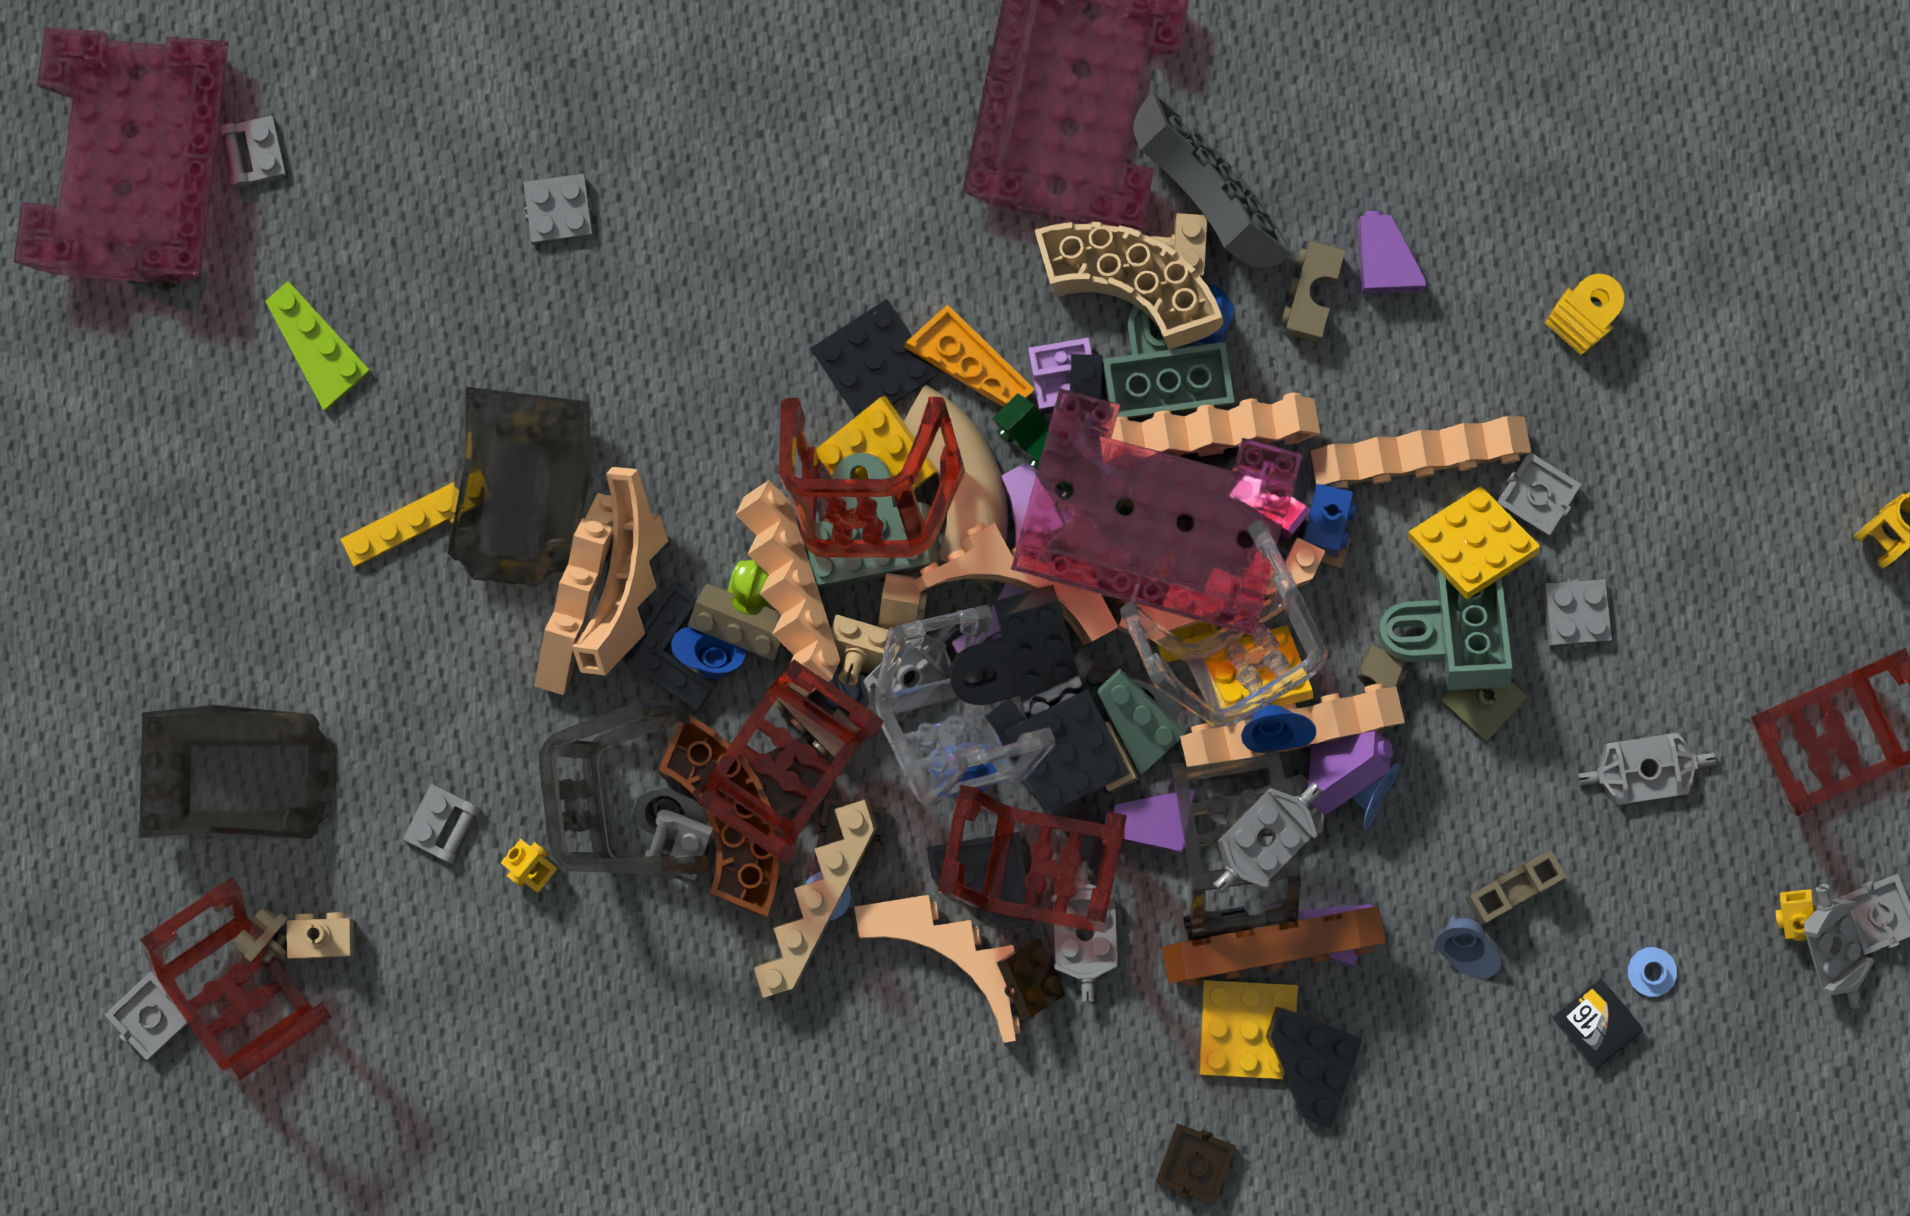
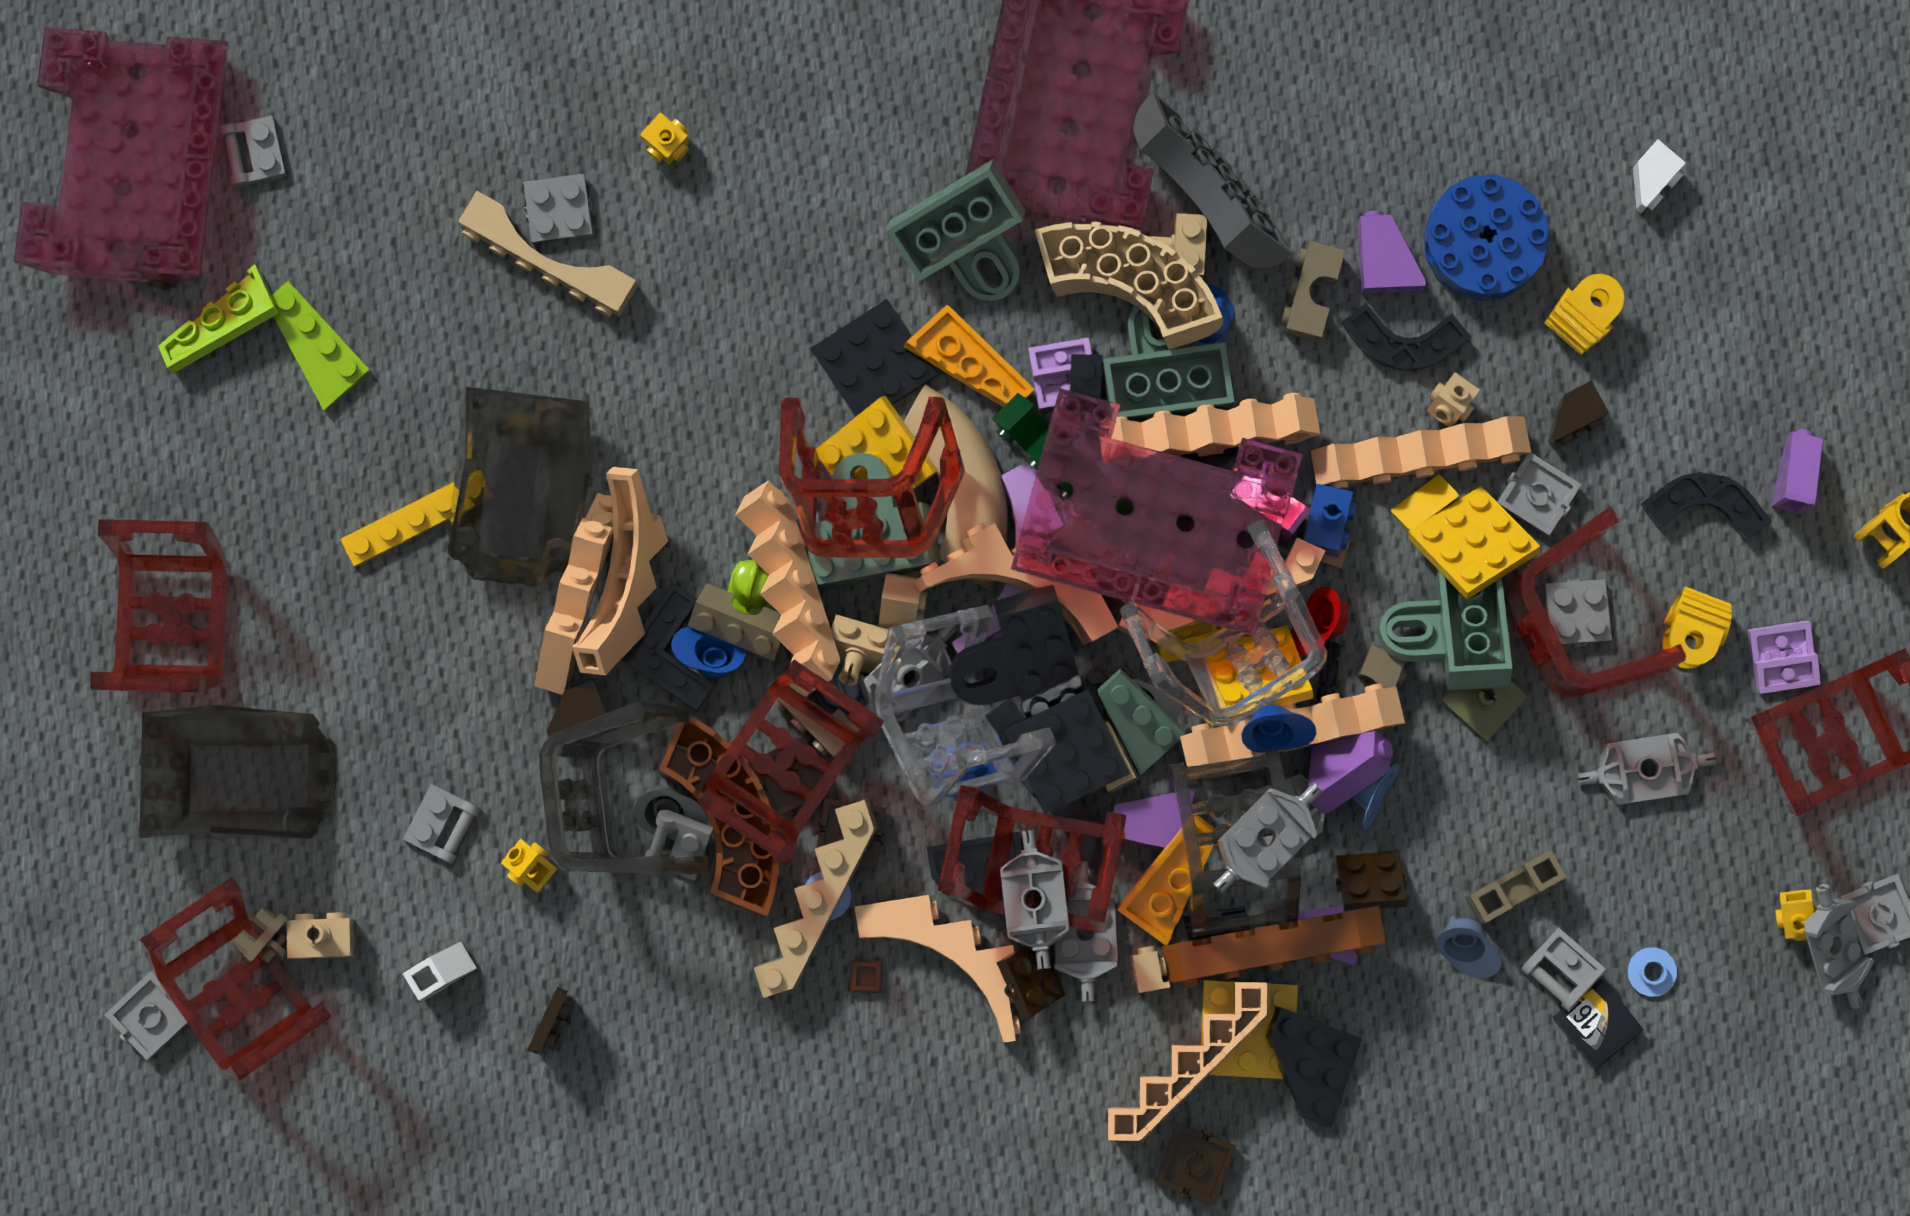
none -> clear red windscreen [90,519,227,692]
none -> lime wing [158,264,279,374]
none -> white slope [403,942,477,1002]
none -> tan arch [458,191,638,317]
none -> dark brown plate [527,987,575,1054]
none -> dark brown slope [547,680,609,742]
none -> yellow brick [640,112,689,165]
none -> reddish brown tile [850,960,882,993]
none -> sand green brick [886,159,1026,301]
none -> light grey plate [1000,830,1072,970]
none -> light nougat brick [1108,982,1270,1141]
none -> light orange wing [1117,813,1219,946]
none -> tan brick [1131,946,1170,994]
none -> red piece [1291,587,1350,655]
none -> black axle [1317,642,1341,702]
none -> dark brown plate [1335,851,1407,912]
none -> black plate [1341,303,1471,371]
none -> yellow slope [1390,474,1459,534]
none -> blue brick [1423,174,1550,301]
none -> tan brick [1427,372,1480,427]
none -> clear red windscreen [1506,508,1686,698]
none -> light grey plate [1521,928,1606,1012]
none -> dark brown slope [1548,381,1609,446]
none -> white slope [1633,139,1686,214]
none -> black plate [1641,472,1772,541]
none -> yellow piece [1662,586,1732,669]
none -> lavender slope [1747,620,1821,694]
none -> medium lavender slope [1771,429,1823,514]

